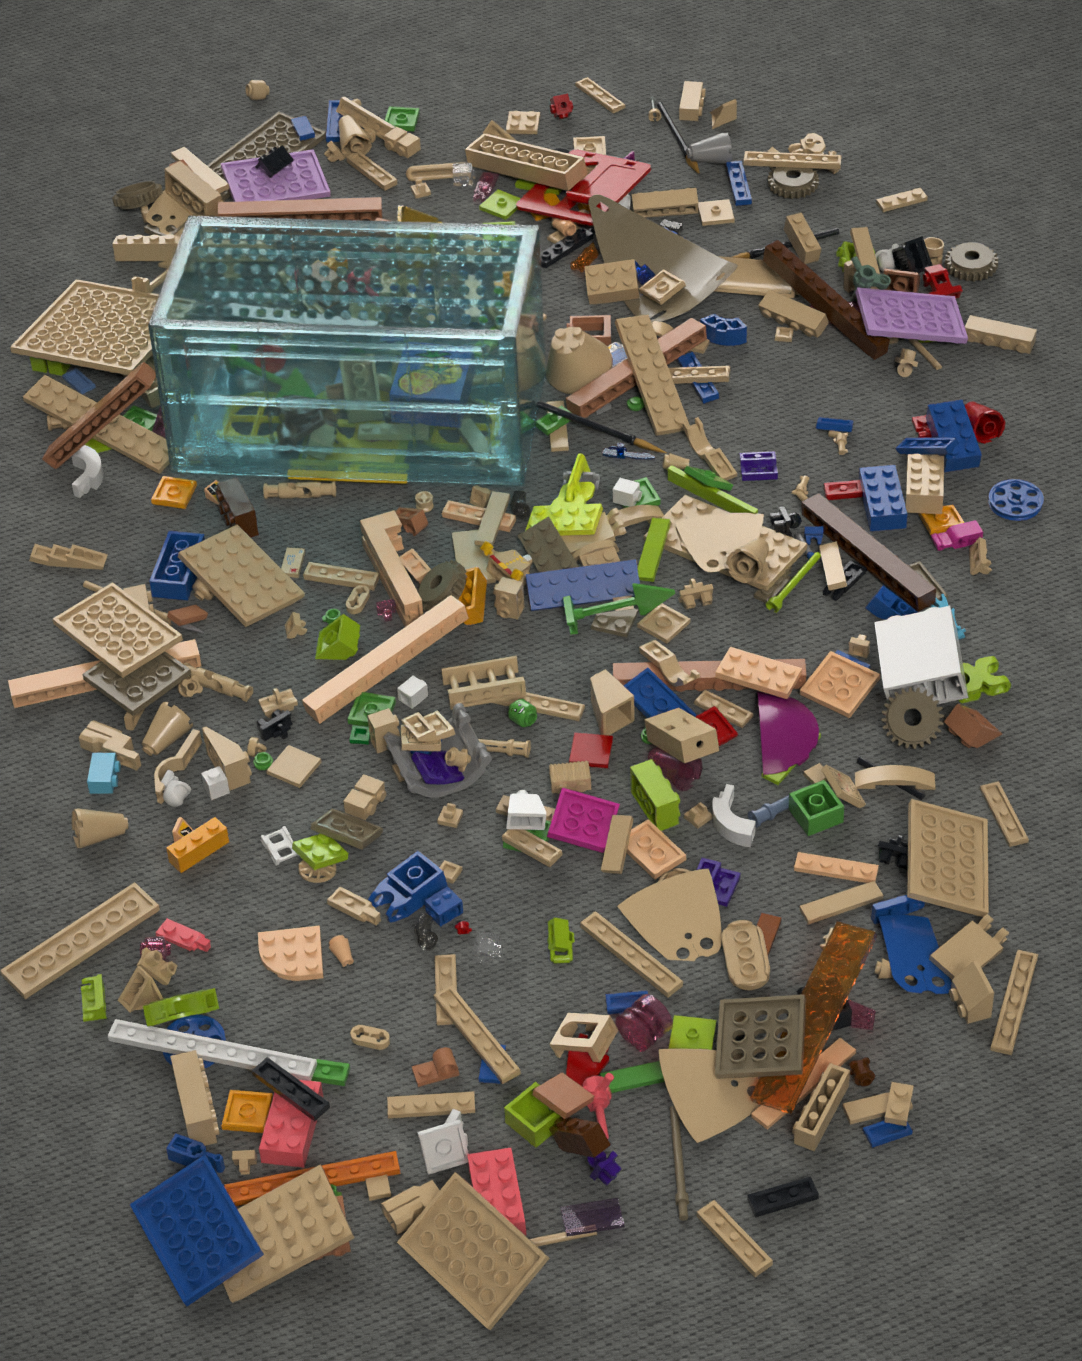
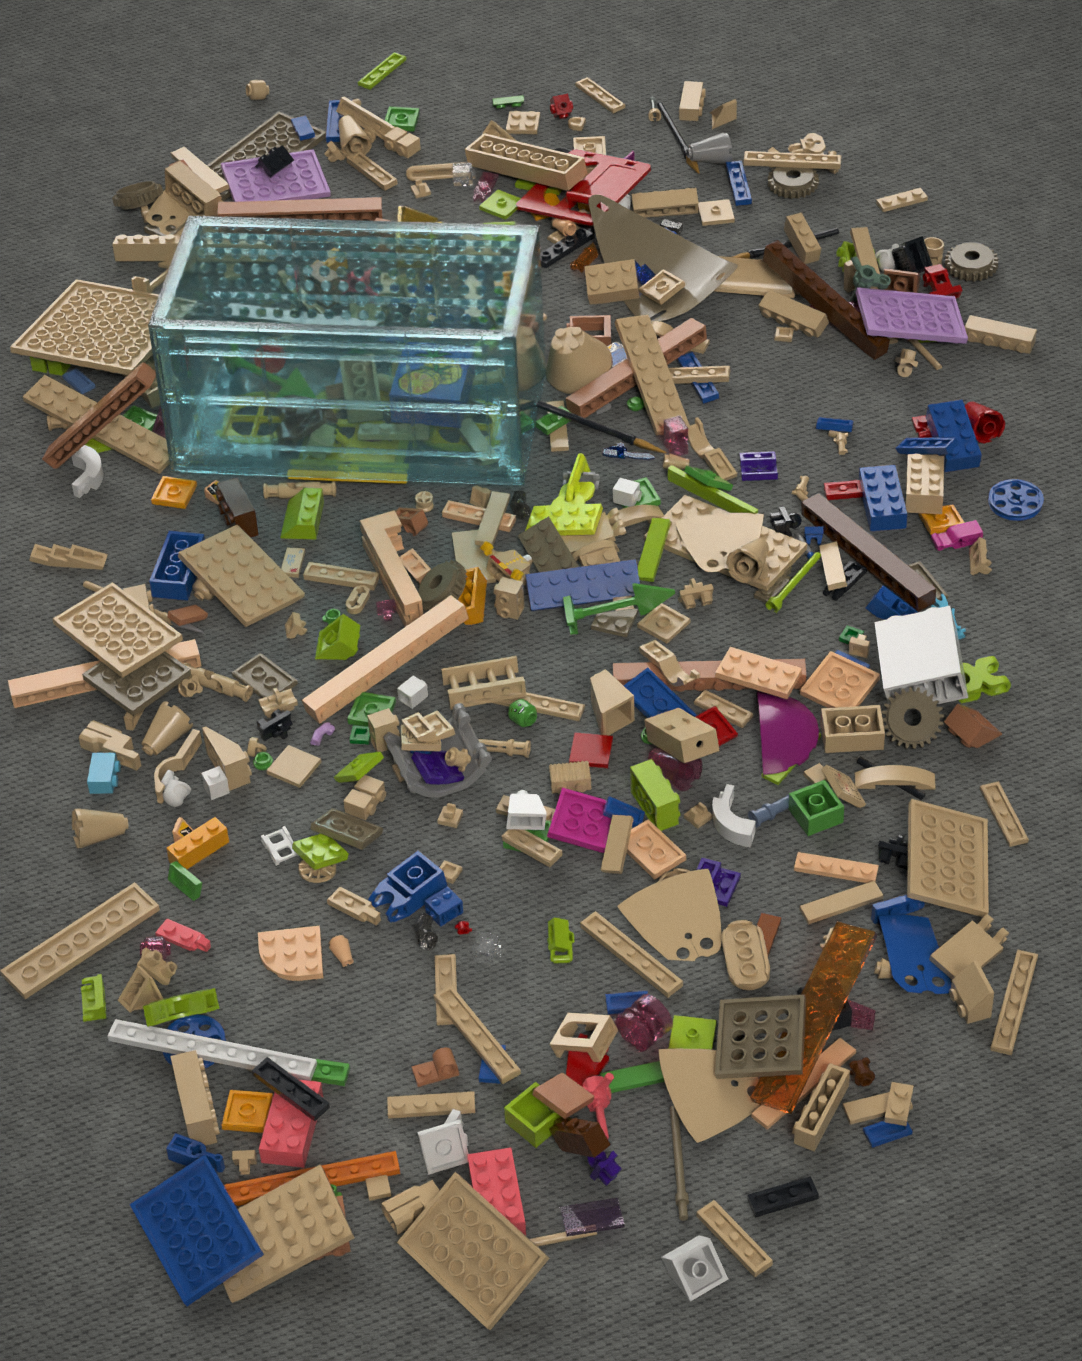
tan beam [350,1025,390,1050] -> none
blue brick [700,314,747,346] -> none
none -> bright green plate [168,861,202,901]
none -> dark tan tile [232,653,298,698]
none -> lime slope [280,488,324,540]
none -> lavender arm [310,722,335,746]
none -> lime plate [334,751,384,783]
none -> lime tile [358,52,406,90]
none -> bright green plate [492,95,524,109]
none -> tan tile [568,117,586,131]
none -> blue tile [603,796,645,828]
none -> white slope [661,1235,728,1301]
none -> clear pink brick [664,415,688,456]
none -> tan brick [821,705,885,753]
none -> green tile [839,625,864,644]

